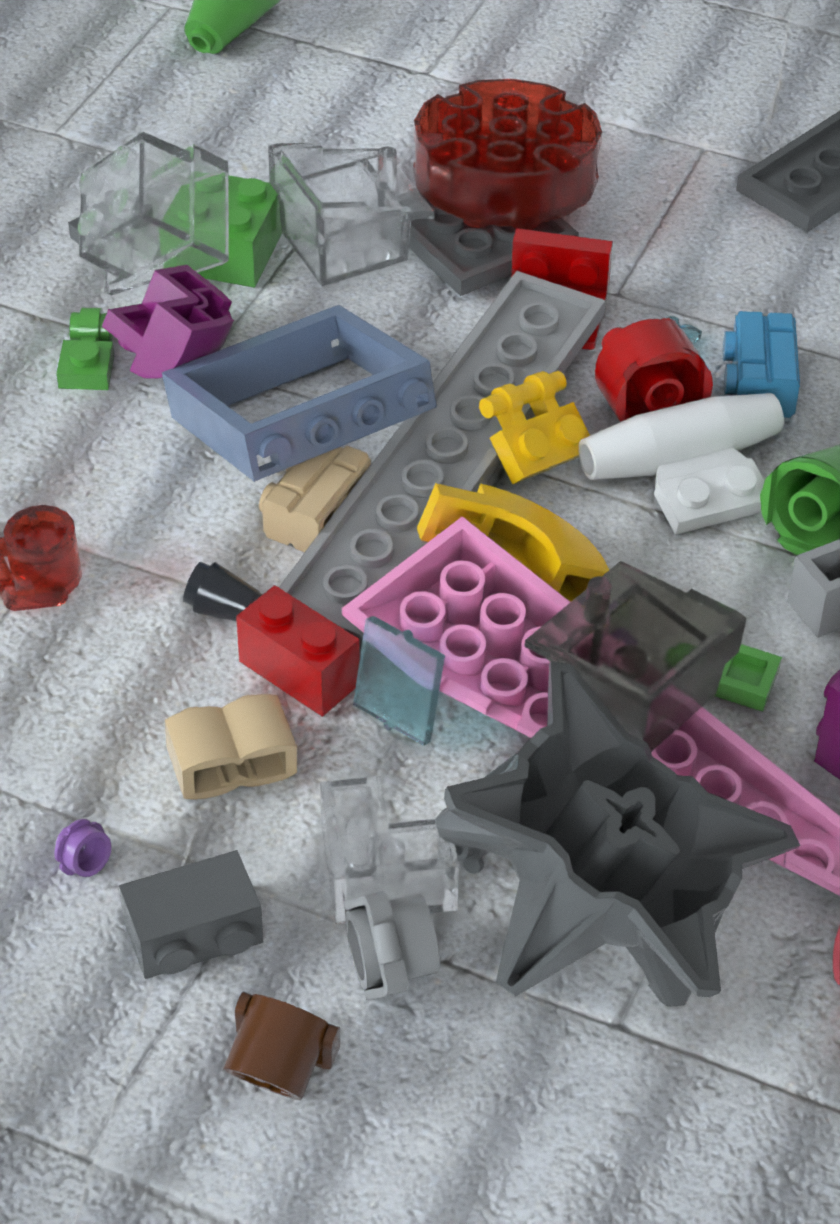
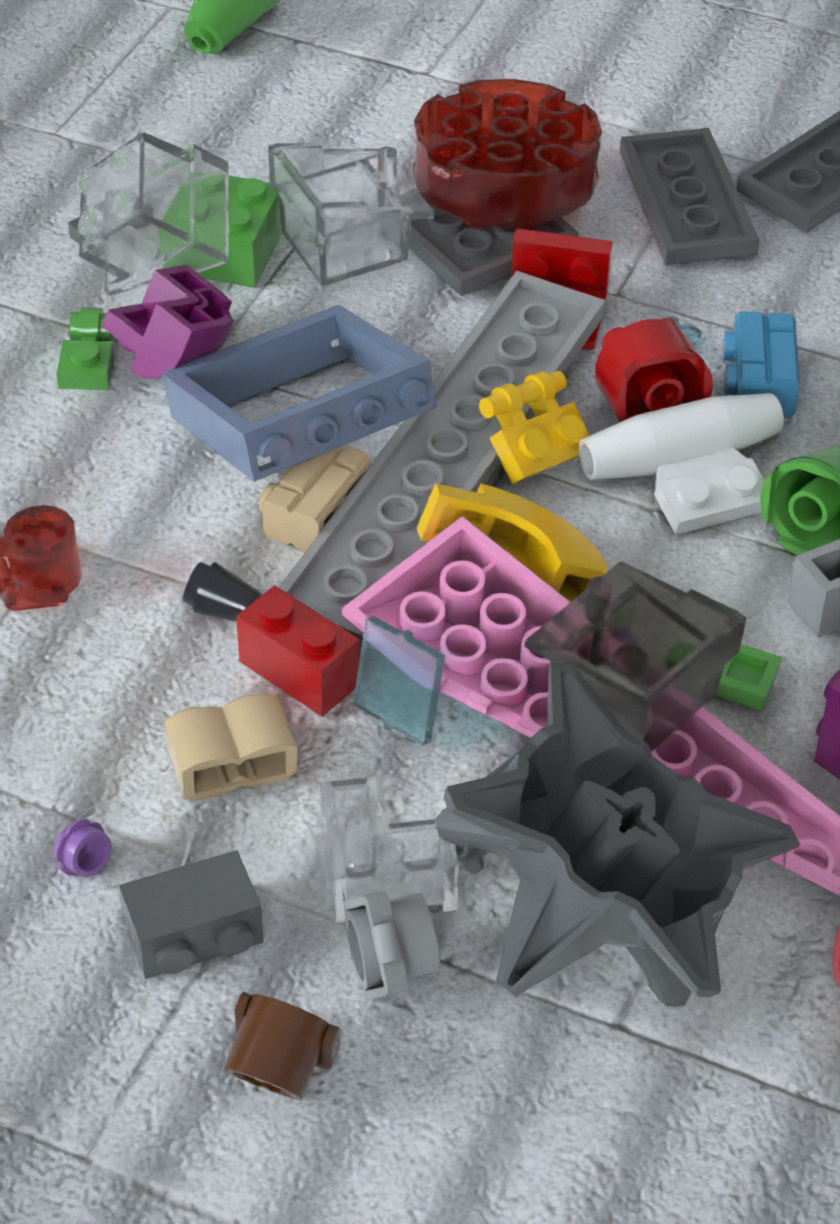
none -> dark grey plate [620,128,760,265]

